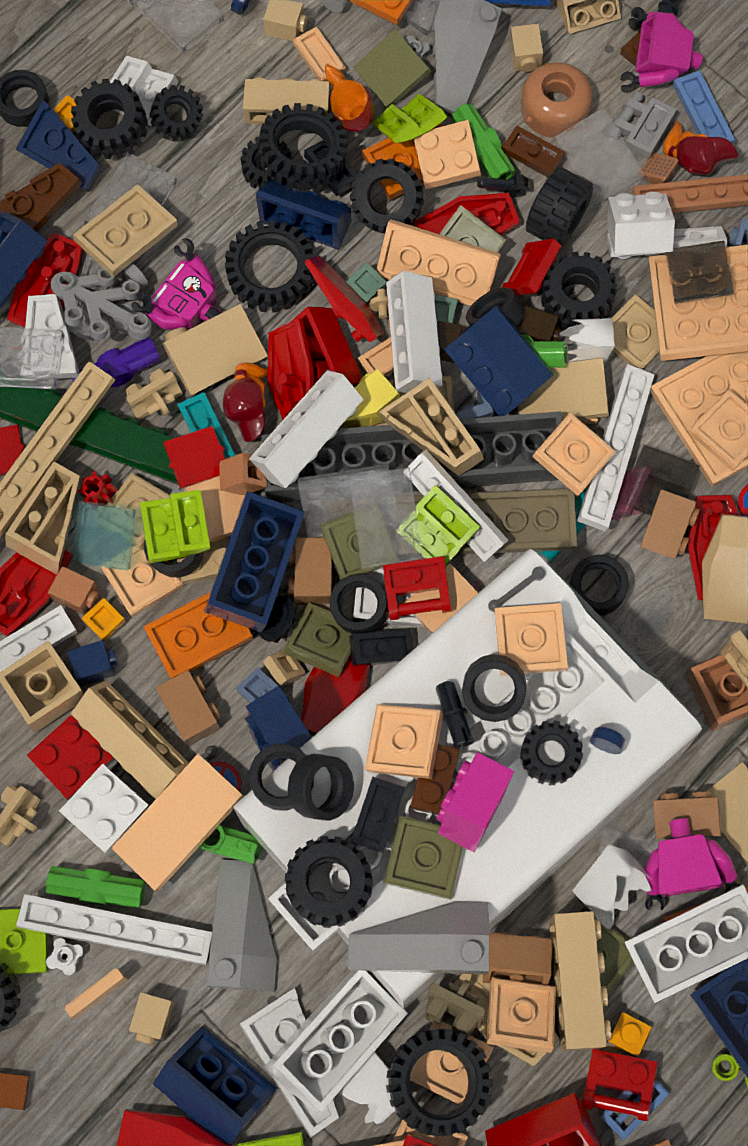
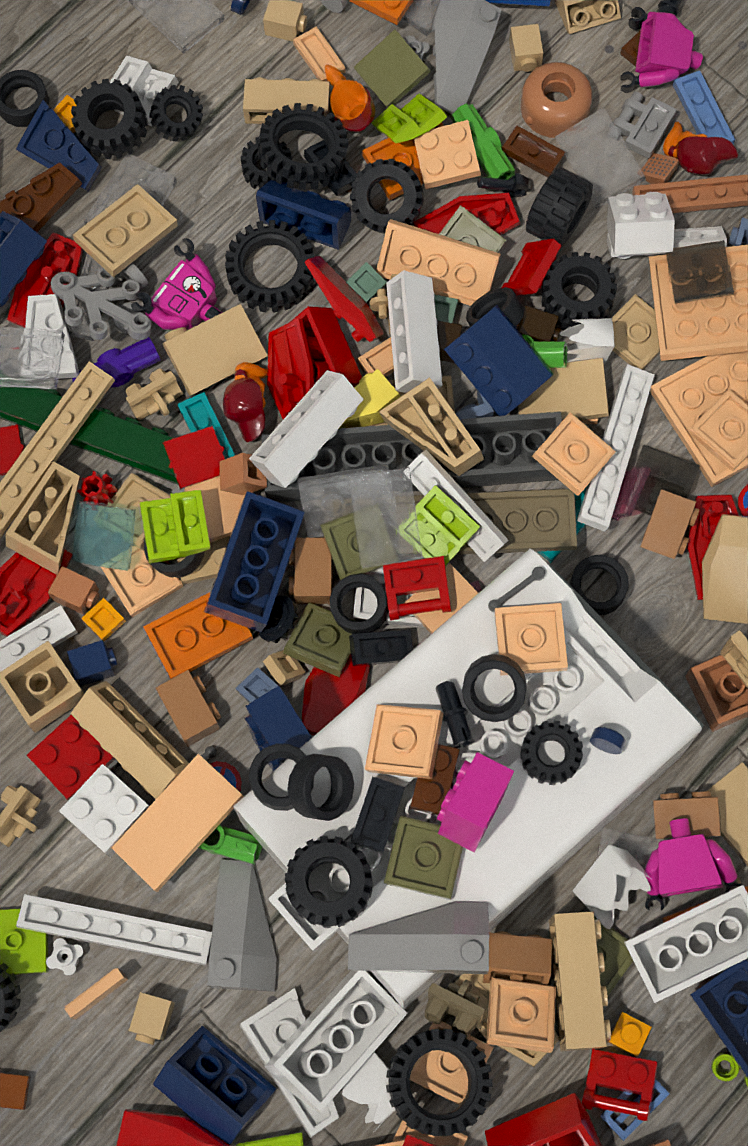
bright green piece [46,866,146,908] -> none

